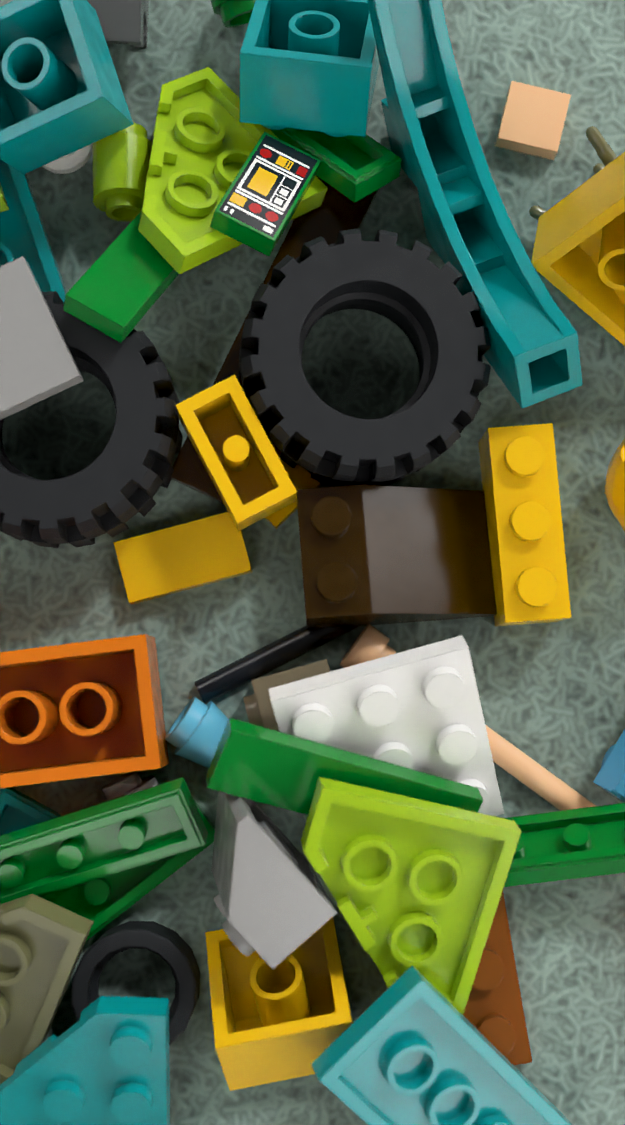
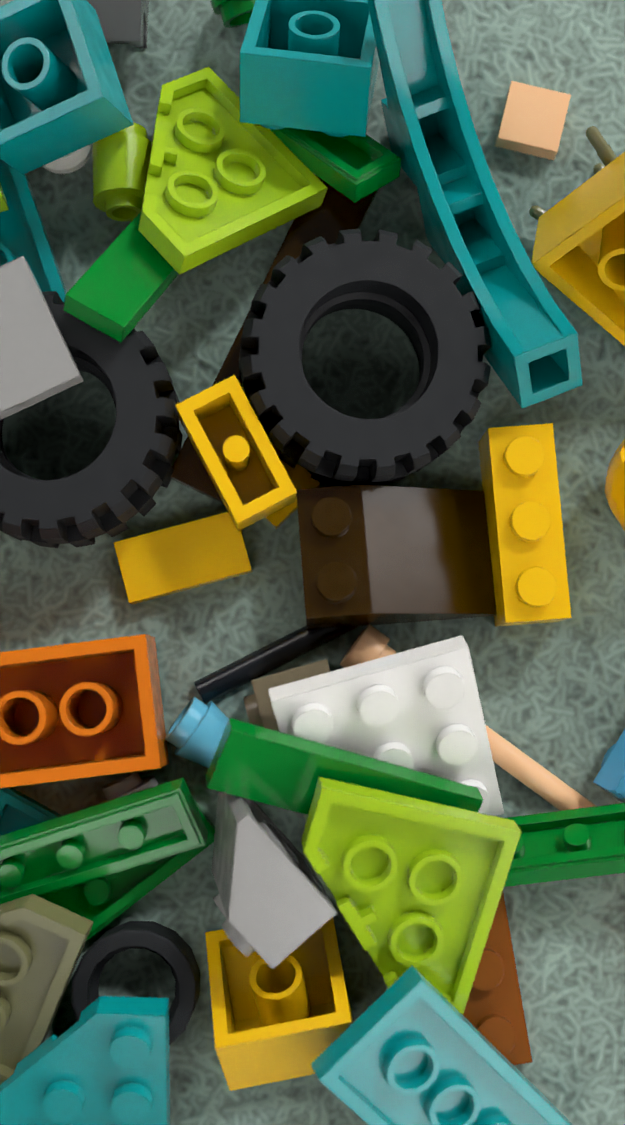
tile [210,131,321,256] -> none

